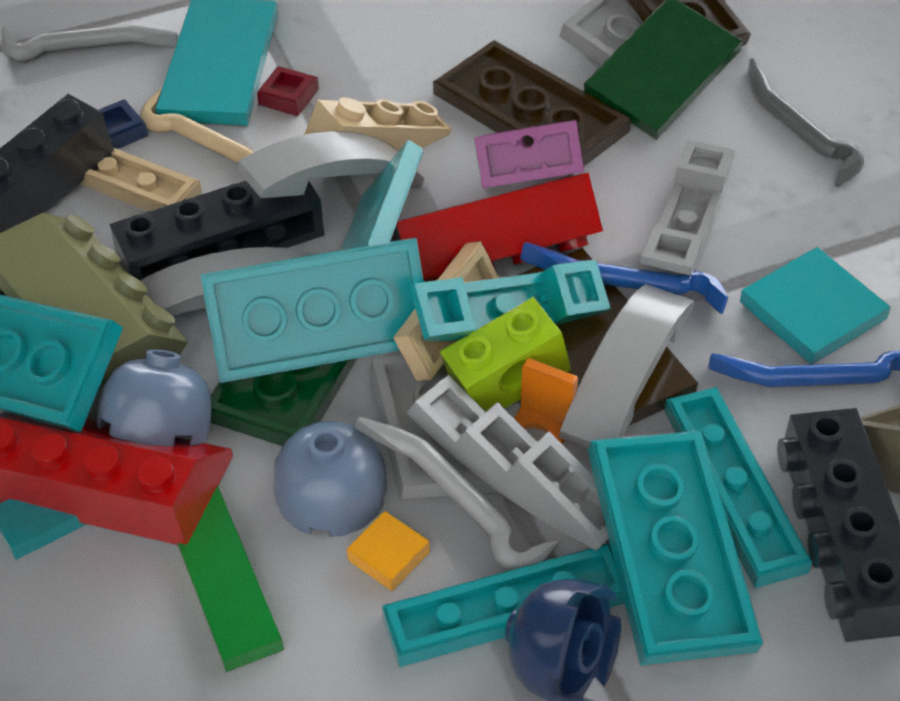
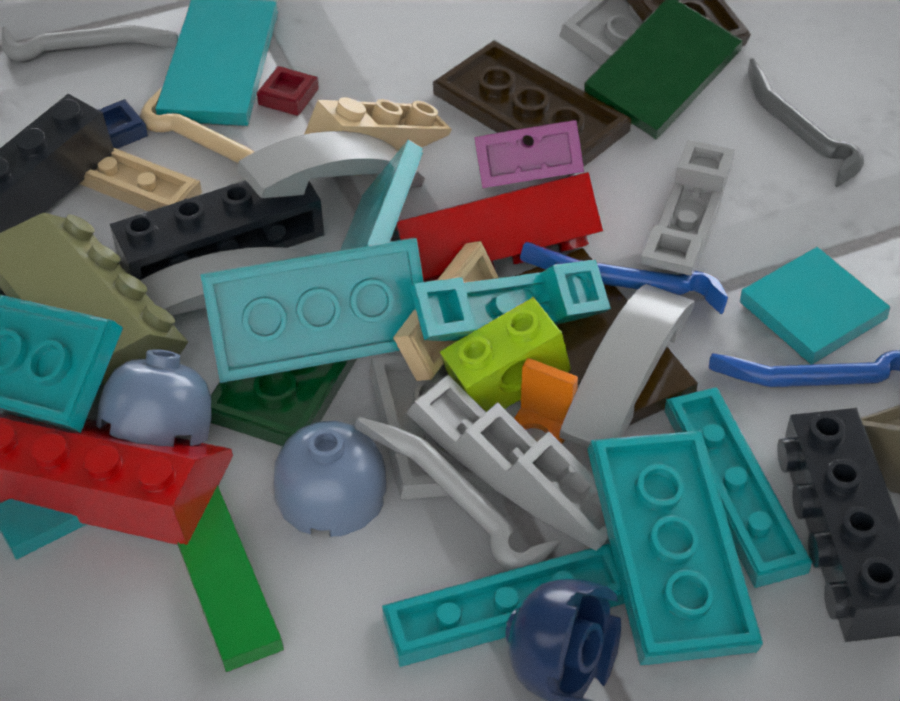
light orange tile [346,511,430,591] -> none

